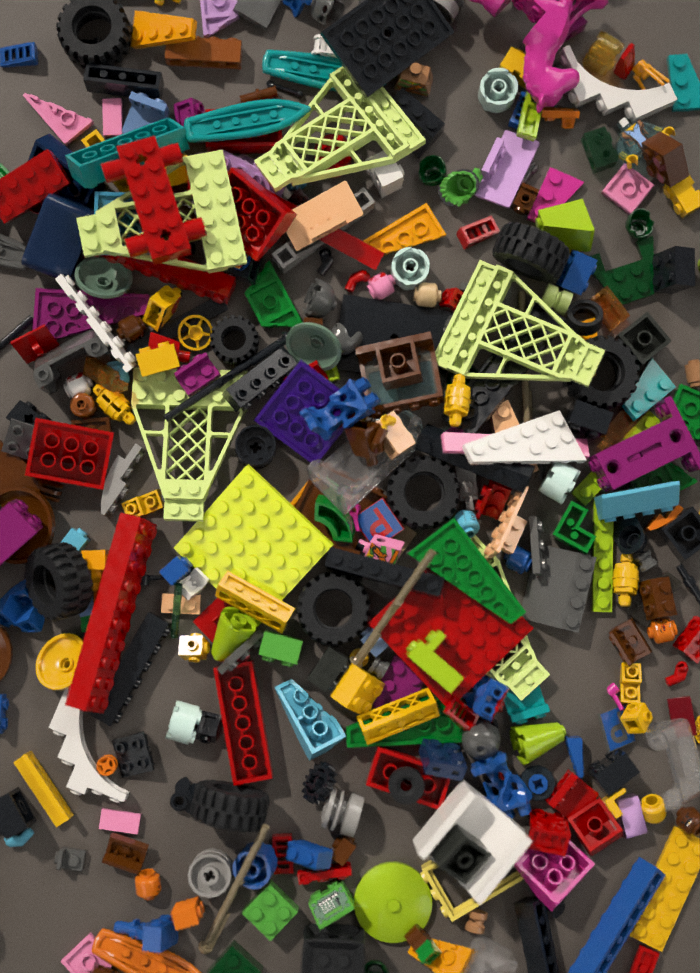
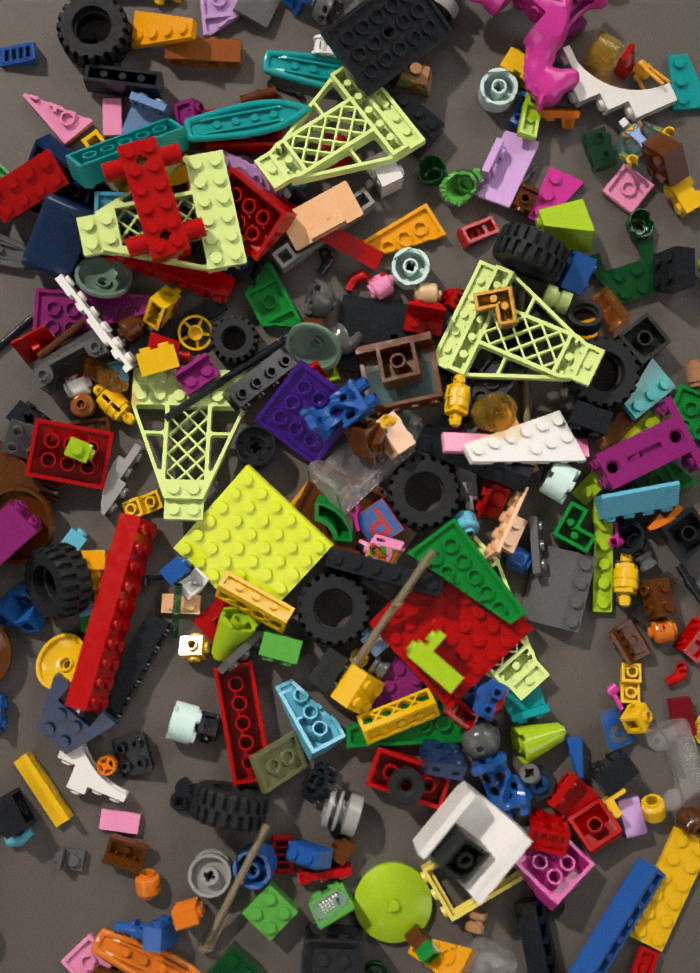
none -> reddish brown bar [36,319,86,360]
none -> dark blue wing [36,672,118,754]
none -> lime bracket [64,436,96,464]
none -> olive tile [249,731,309,794]
none -> red bracket [403,299,447,338]
none -> clear yellow brick [471,392,517,433]
none -> pearl gold brick [473,286,518,329]
none -> dark grey wheel [520,763,541,785]
none -> dark pink hand [608,522,624,548]

